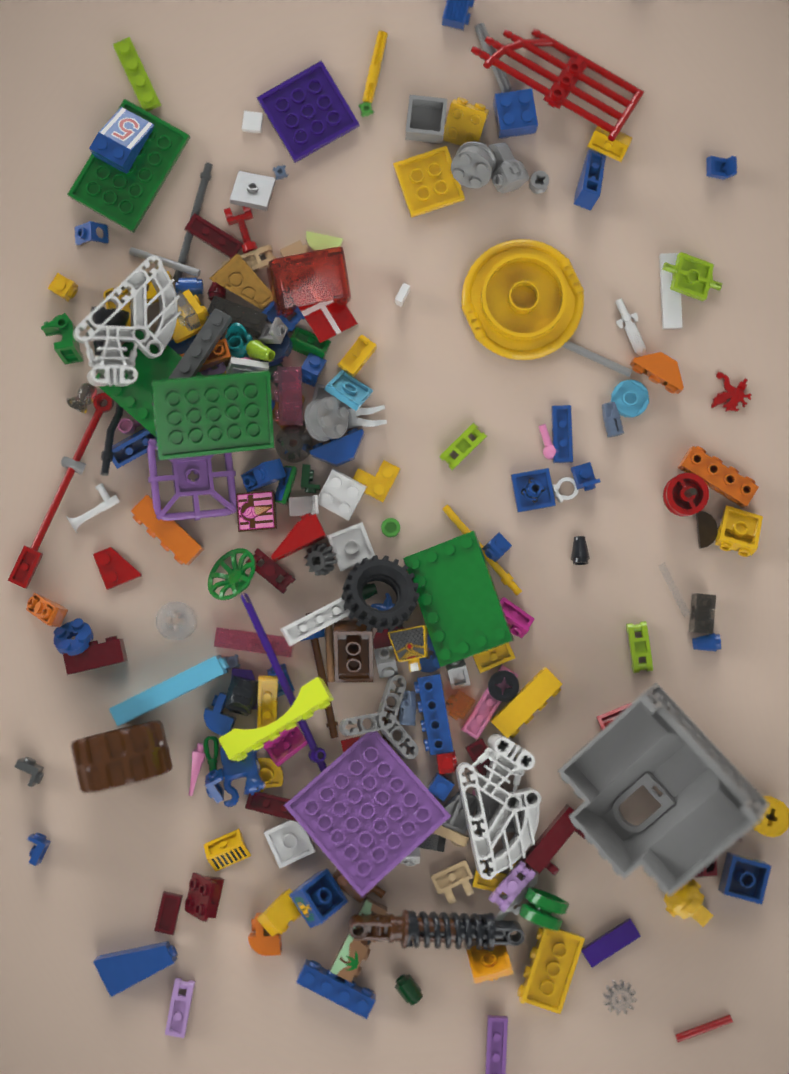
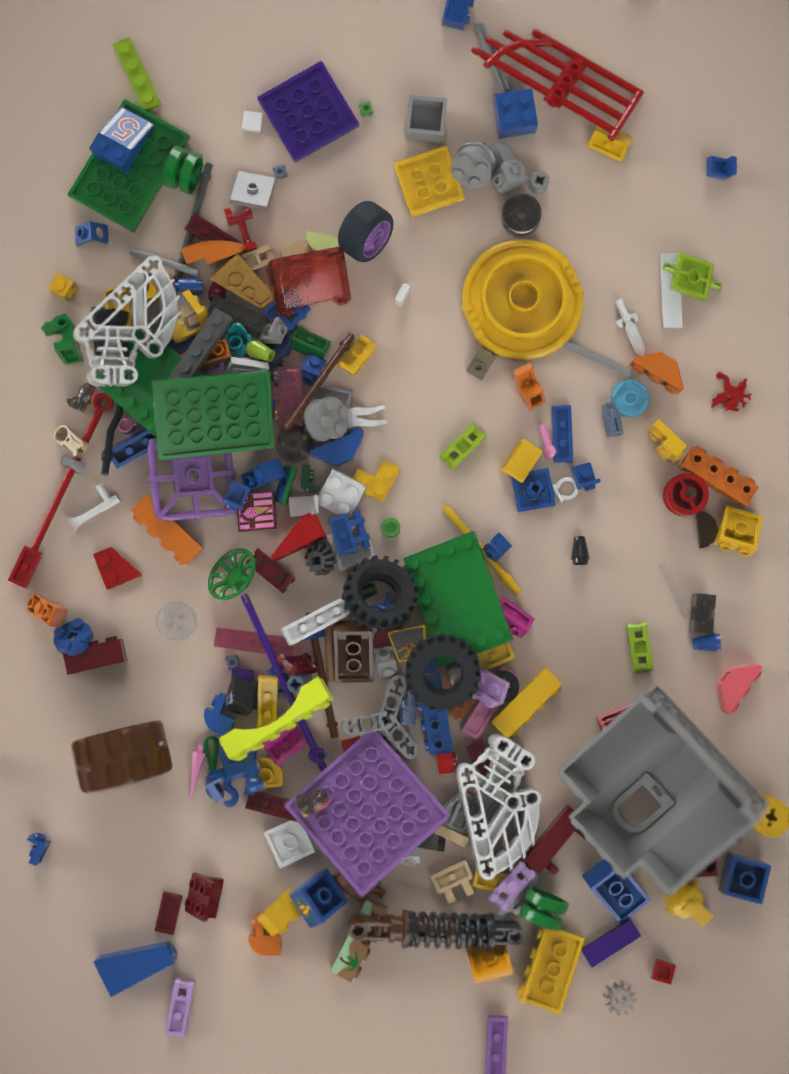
dark grey bracket [15,757,44,787] -> none
medium azure brick [109,655,230,726] -> none
yellow panel [203,829,251,872] -> none
red sticker [291,277,358,343] -> none
blue brick [296,959,376,1019] -> none
medium azure tile [324,370,373,411] -> none
yellow axle [362,31,388,103] -> none
dark green brick [395,974,423,1005] -> none
blue brick [427,772,454,801] -> none
yellow bracket [443,97,489,146] -> none
blue slope [574,149,606,211] -> none
red bar [675,1015,733,1042] -> none
none -> tan piece [54,425,89,459]
none -> green wheel [163,145,204,195]
none -> orange slope [181,240,245,265]
none -> blue bracket [223,479,251,511]
none -> dark red plate [276,653,320,675]
none -> reddish brown bar [282,333,355,432]
none -> sand blue hinge [287,674,312,693]
none -> clear smoke animal [295,789,329,818]
none -> blue plate [328,510,371,556]
none -> black wheel [338,201,394,262]
none -> black tyre [405,632,481,712]
none -> dark tan bracket [466,345,498,380]
none -> lavender bracket [472,667,510,708]
none -> yellow panel [500,439,542,483]
none -> clear smoke wheel [501,193,542,237]
none -> orange brick [513,363,546,410]
none -> blue slope [582,859,651,924]
none -> yellow plate [647,419,687,463]
none -> red plate [651,958,676,985]
none -> coral slope [717,664,763,714]

